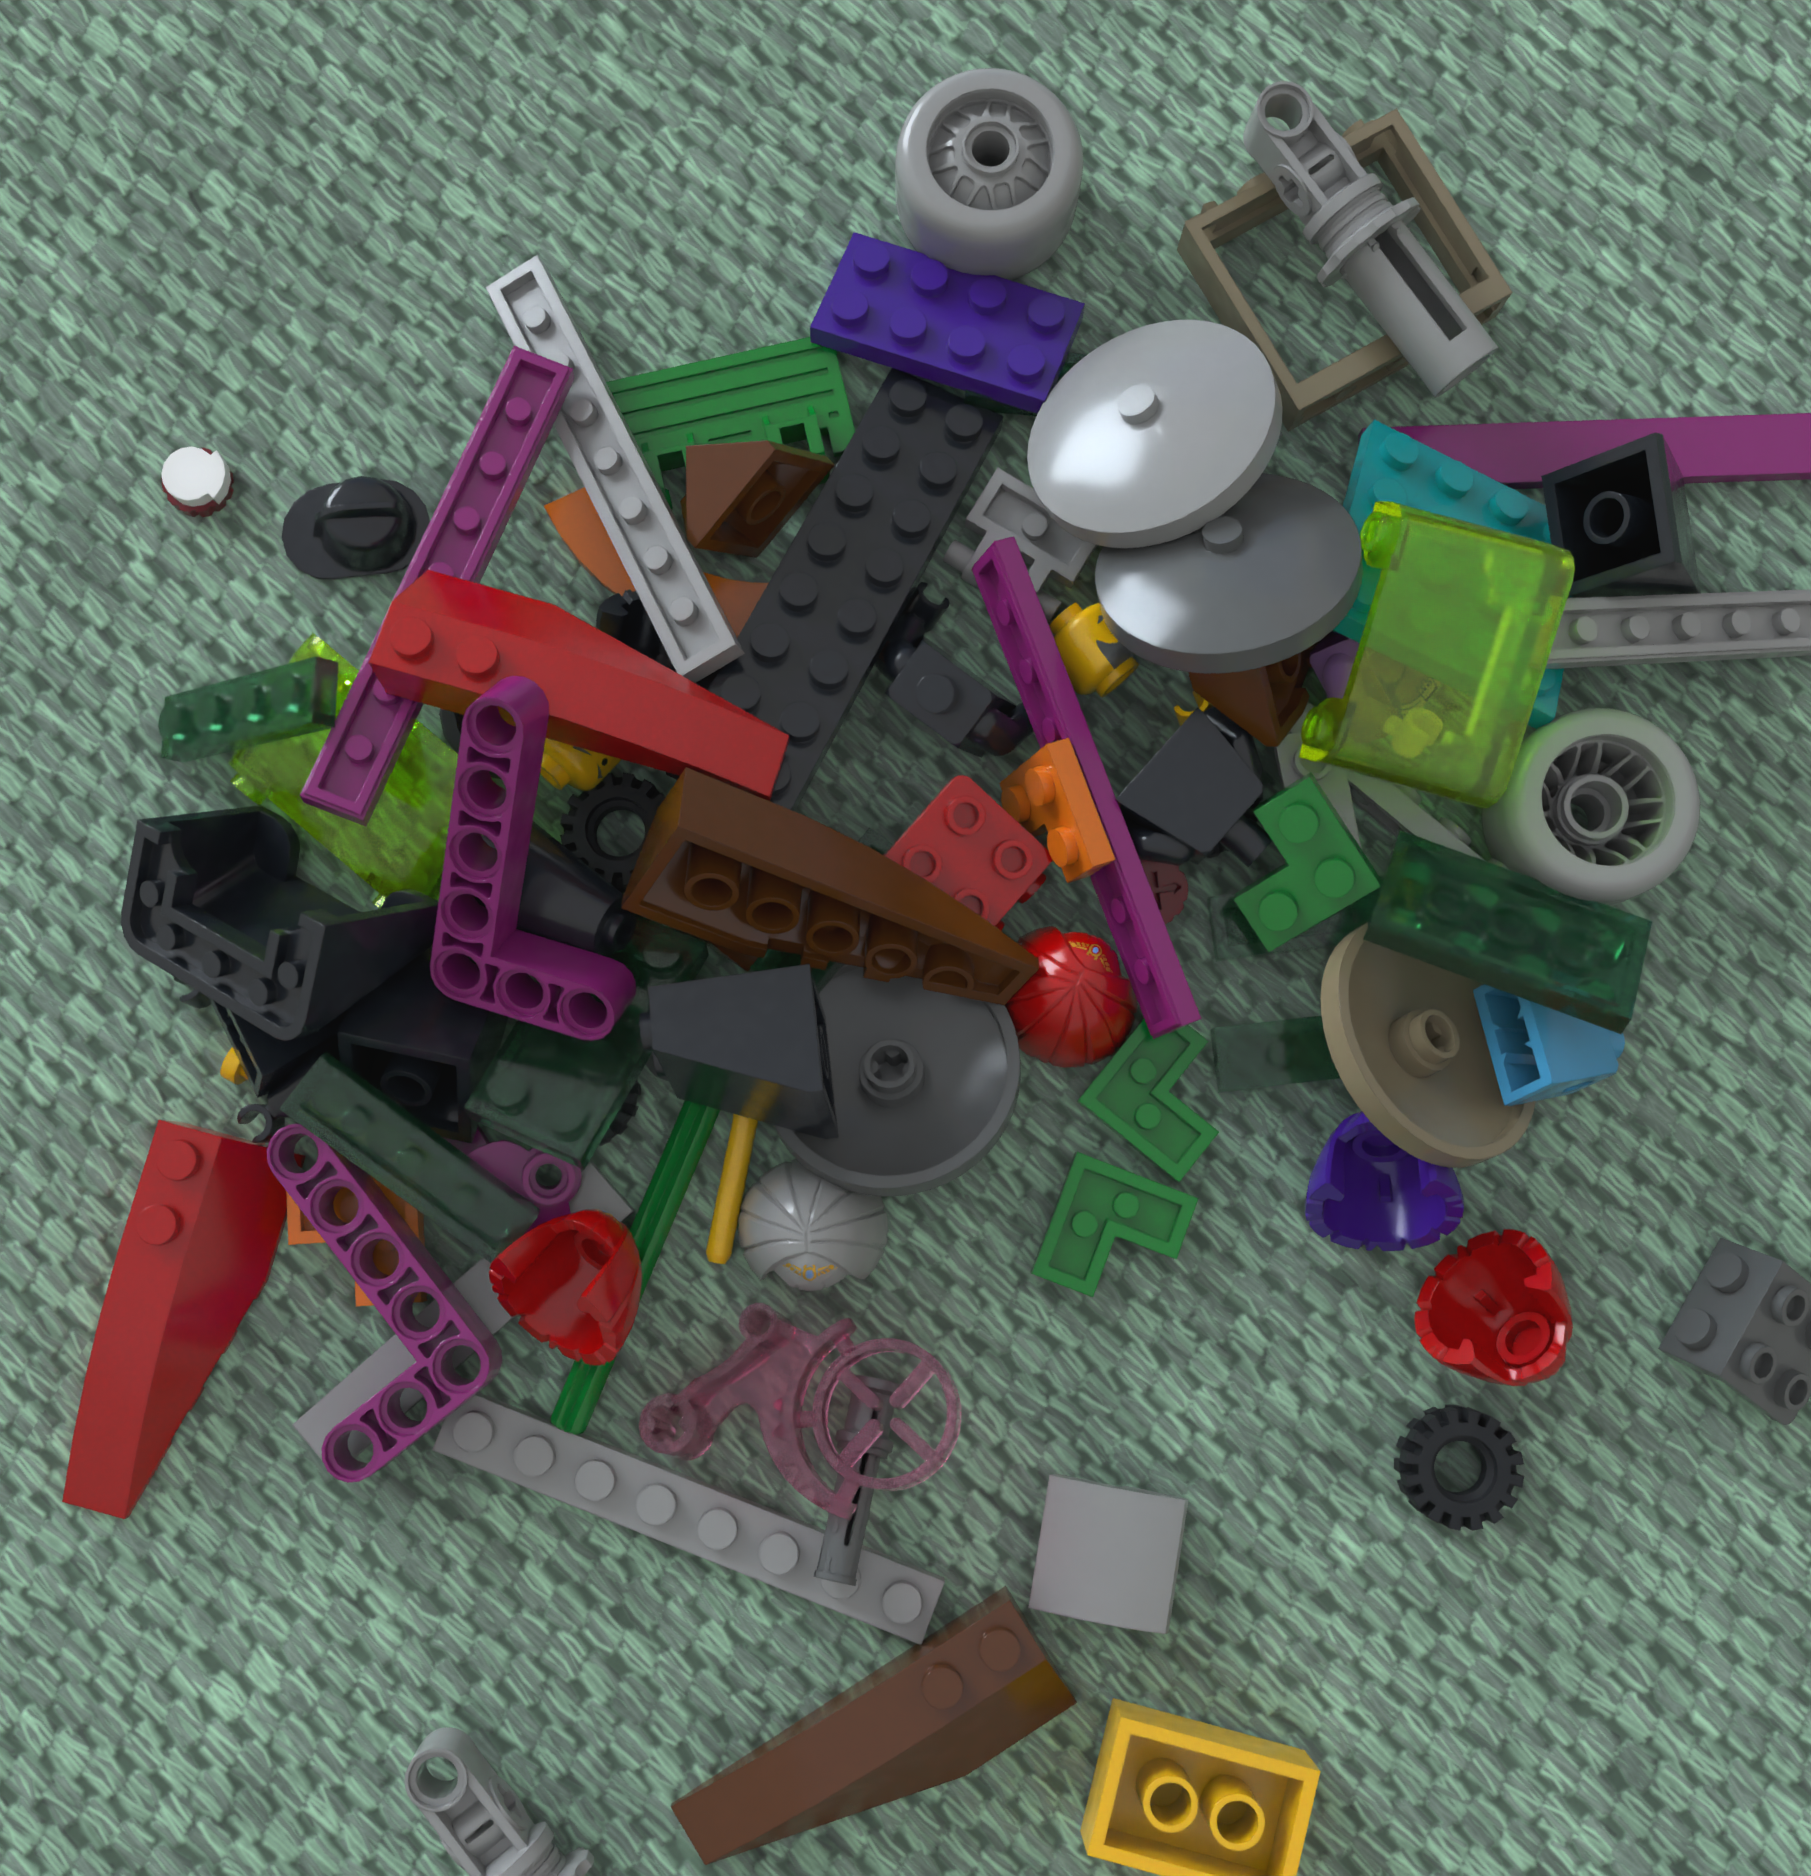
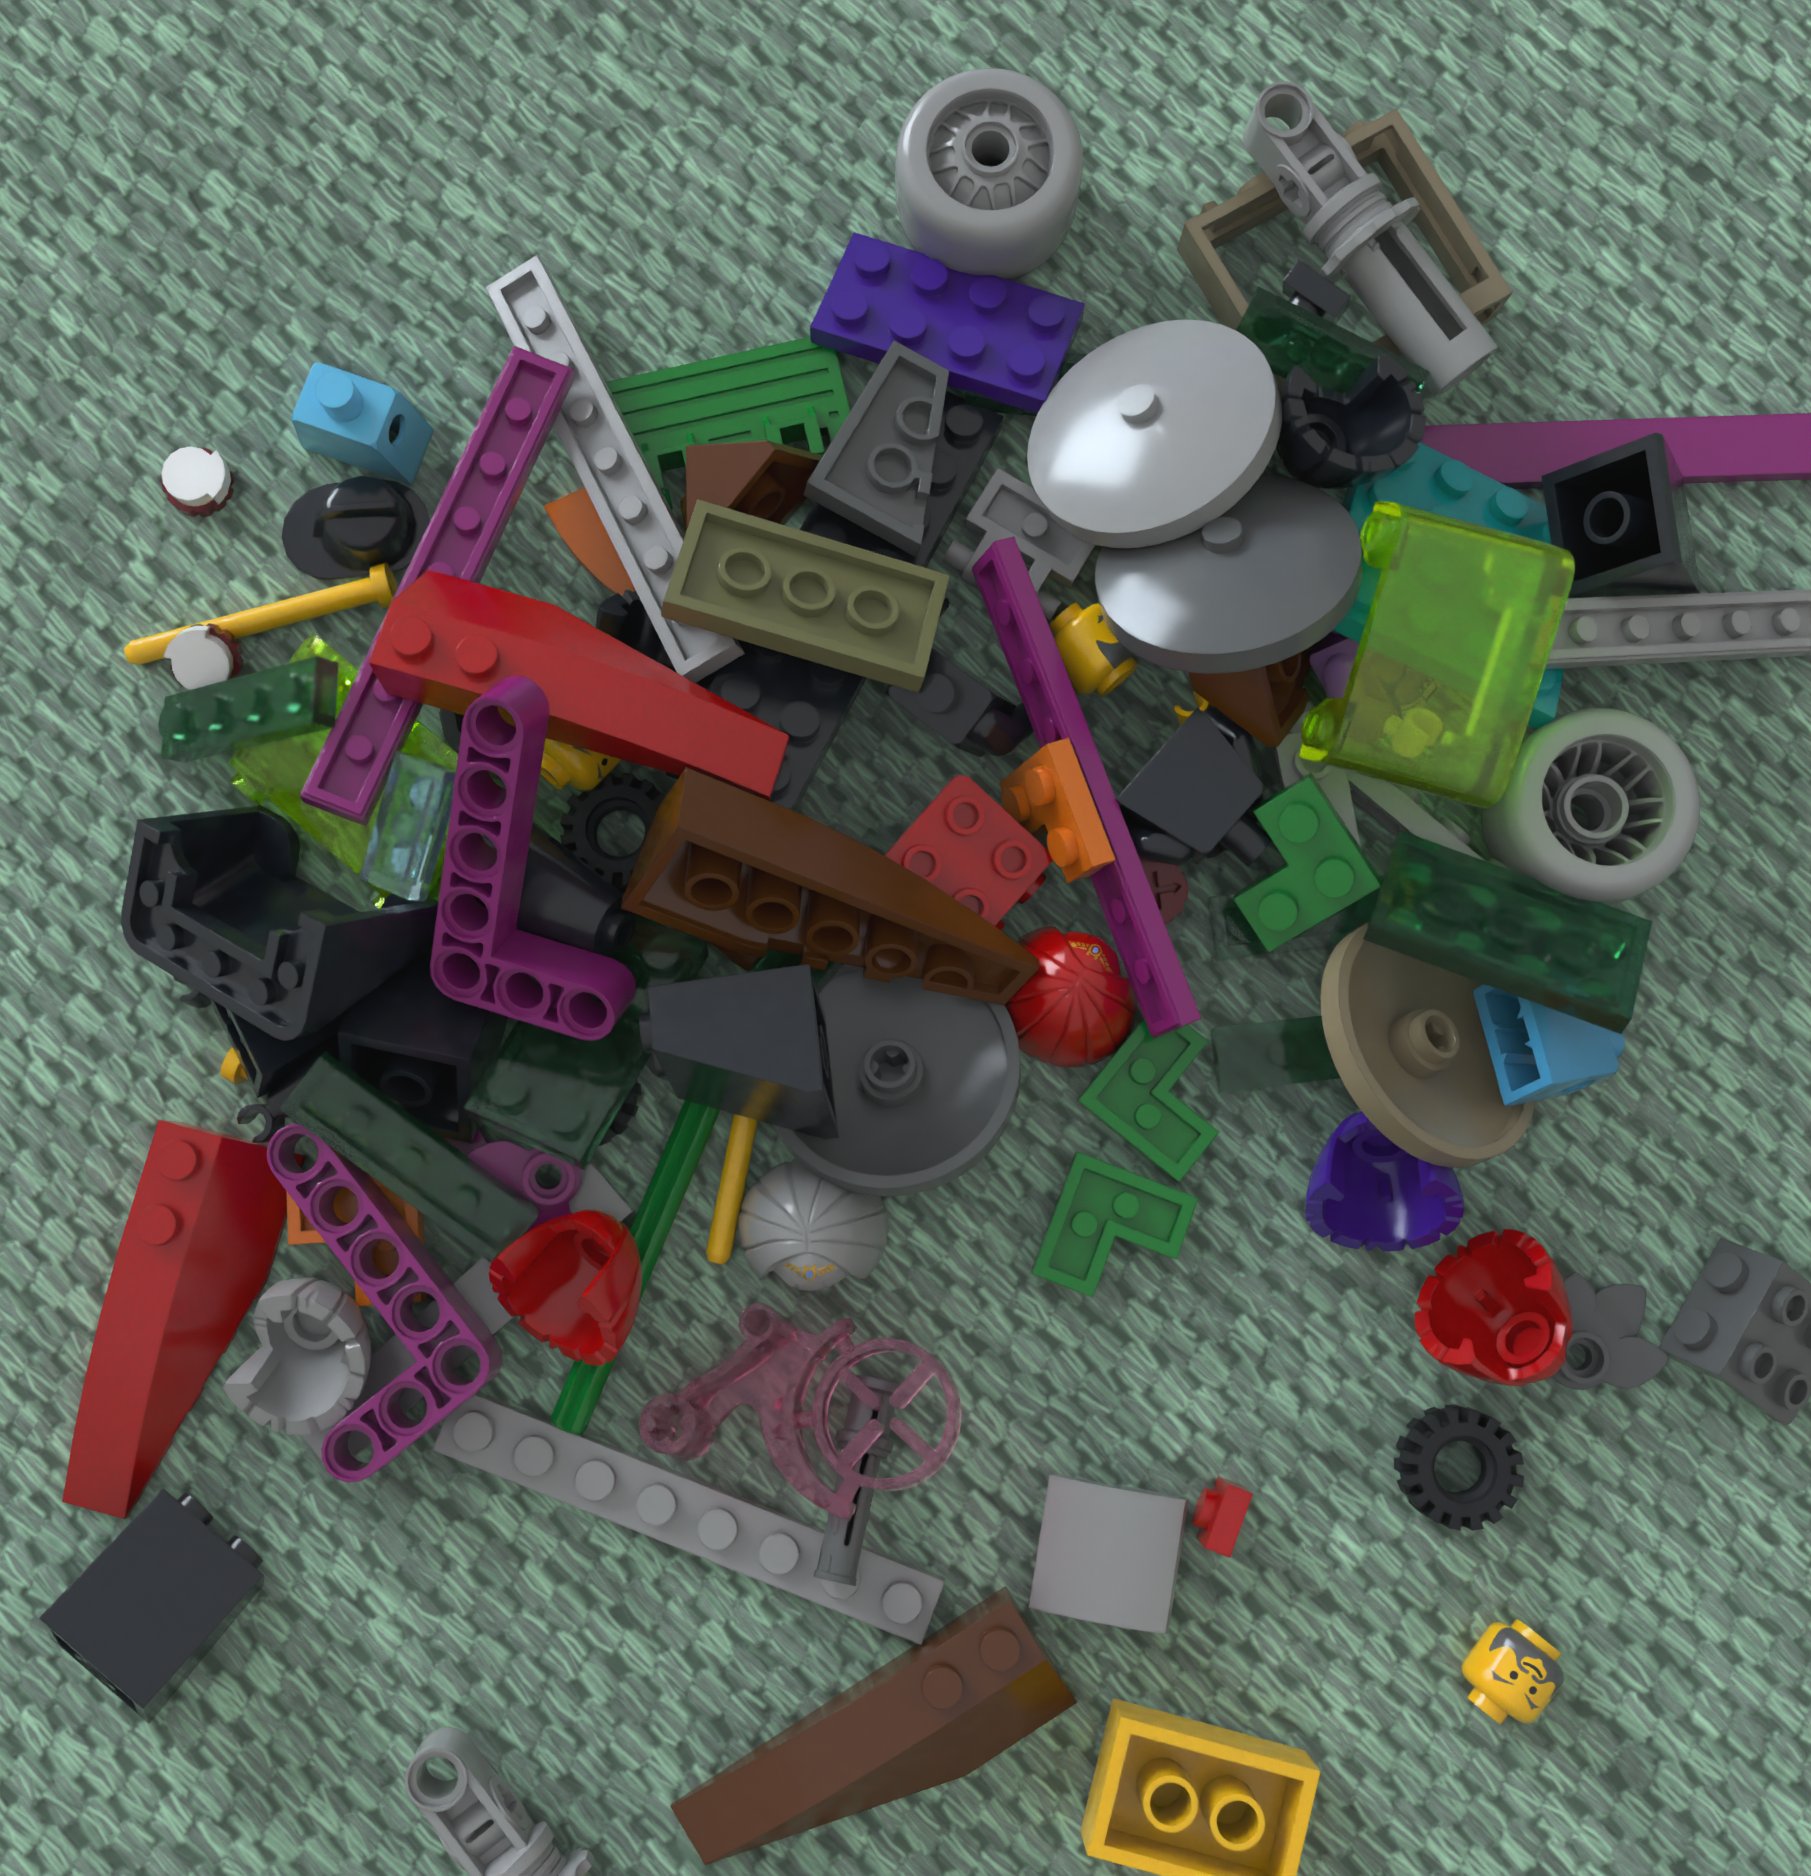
none -> black slope [39,1489,264,1724]
none -> yellow bar [124,563,397,665]
none -> white piece [163,623,244,695]
none -> light grey hair [222,1277,371,1436]
none -> medium azure torso [292,362,434,486]
none -> clear light blue plate [359,751,456,901]
none -> olive plate [661,499,950,693]
none -> dark grey wing [804,340,949,557]
none -> red plate [1192,1476,1253,1558]
none -> clear green plate [1235,286,1430,394]
none -> black hair [1276,353,1426,489]
none -> black plate [1282,259,1351,328]
none -> yellow head [1461,1618,1564,1725]
none -> dark grey plate [1552,1272,1669,1390]

